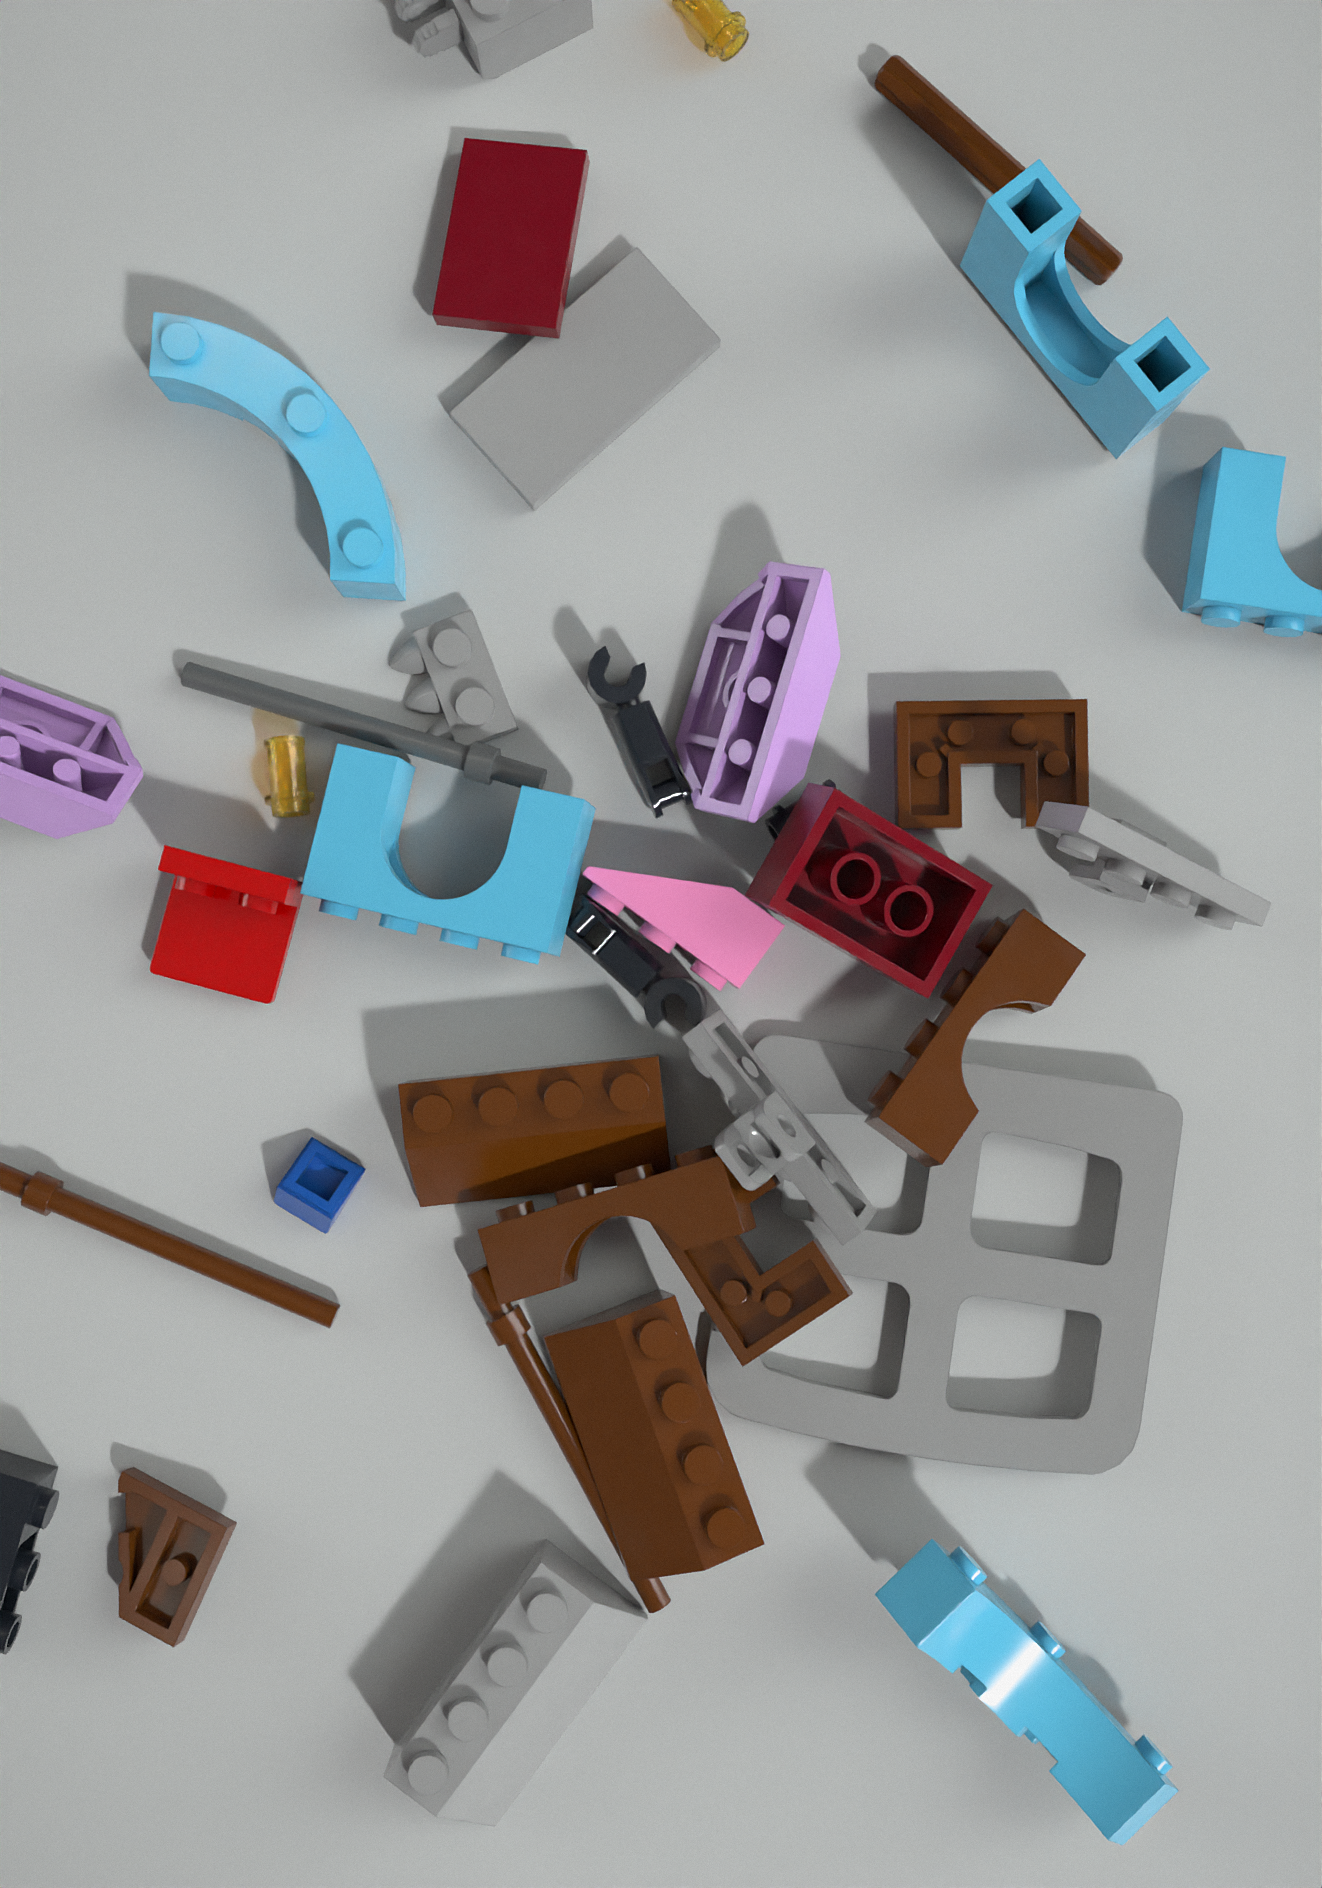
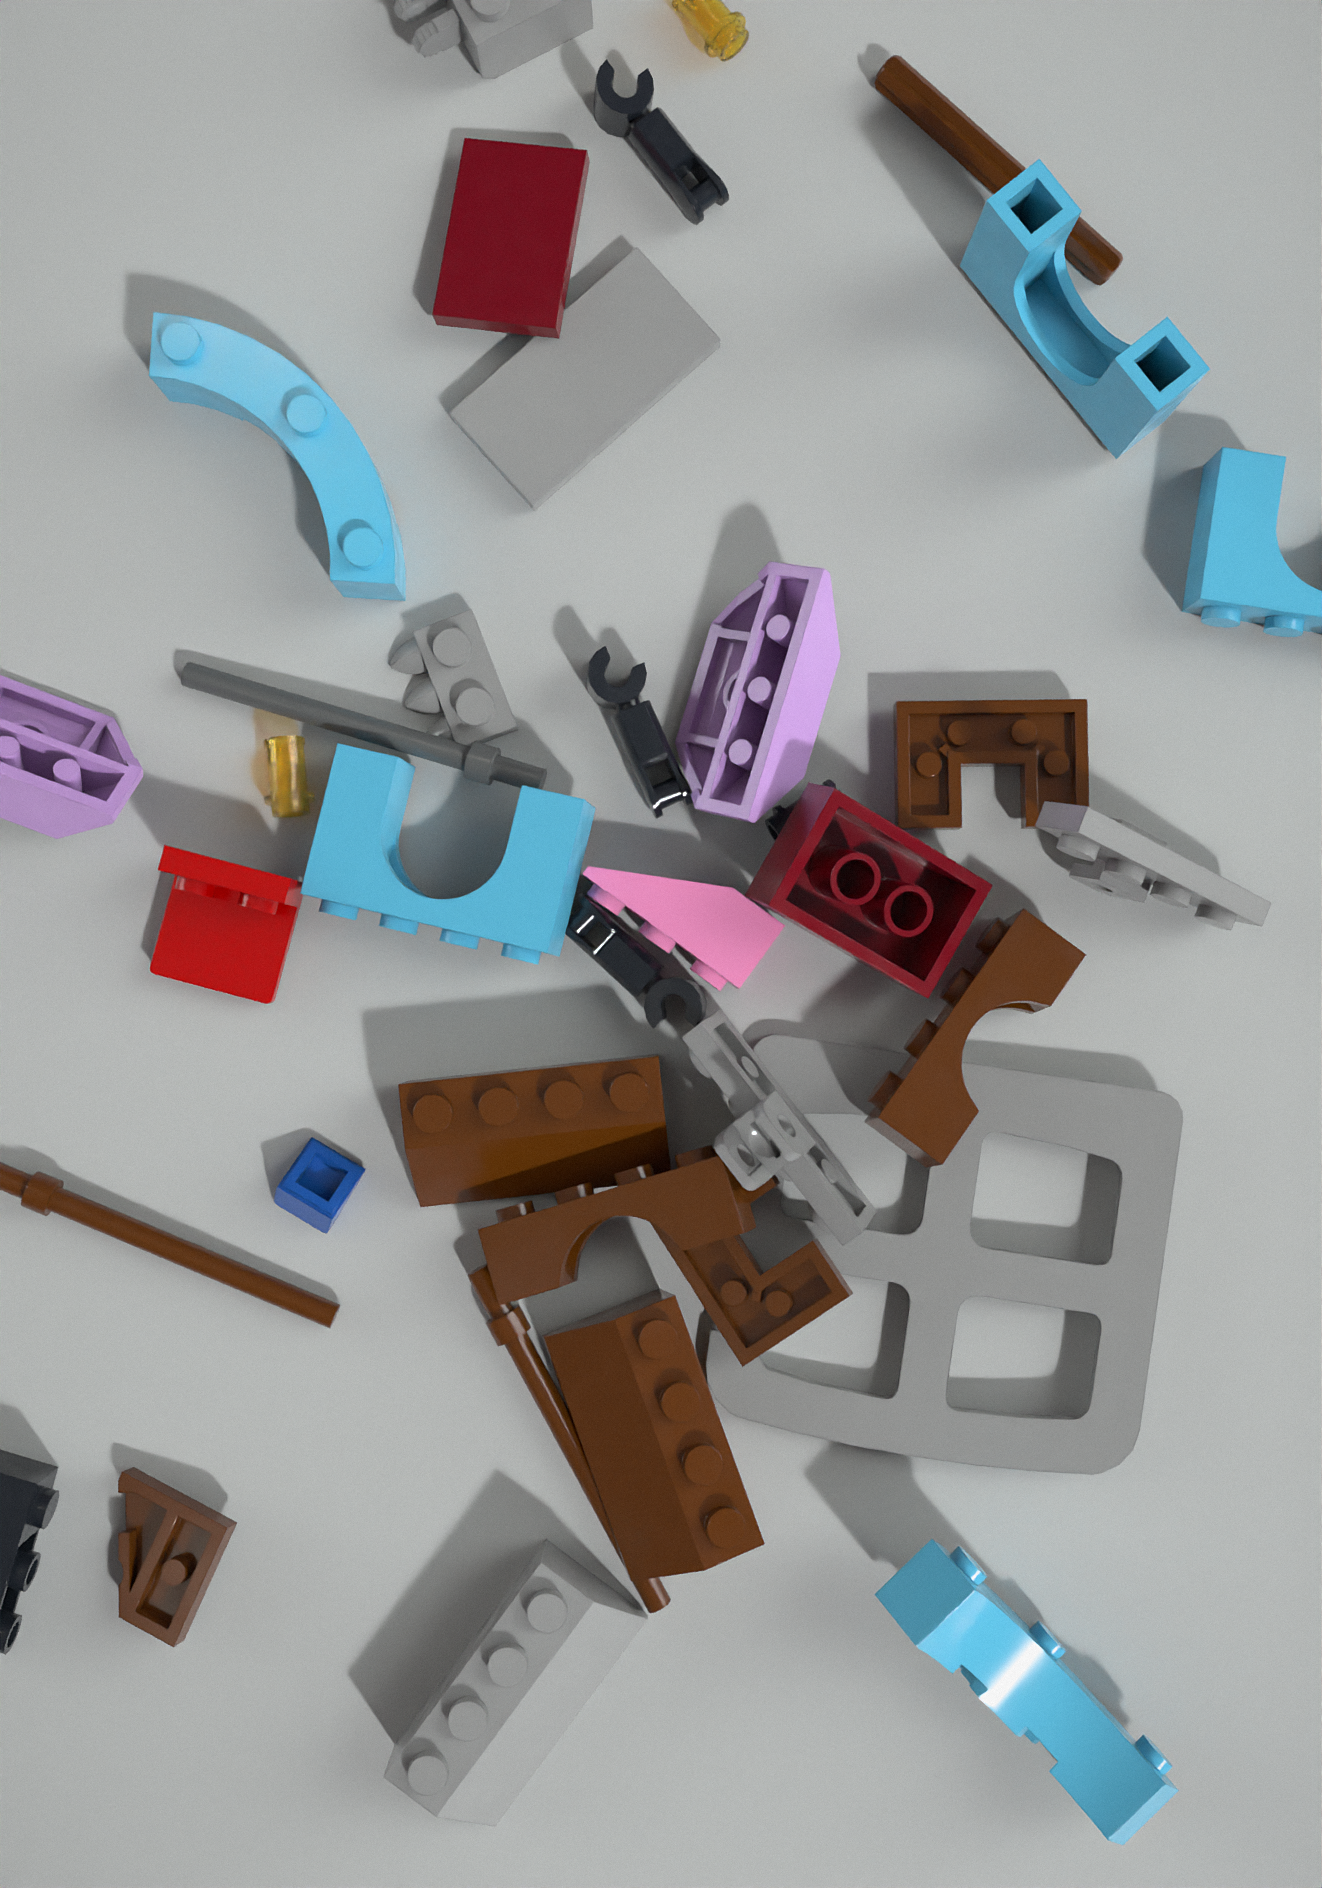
none -> black piece [593,59,729,225]

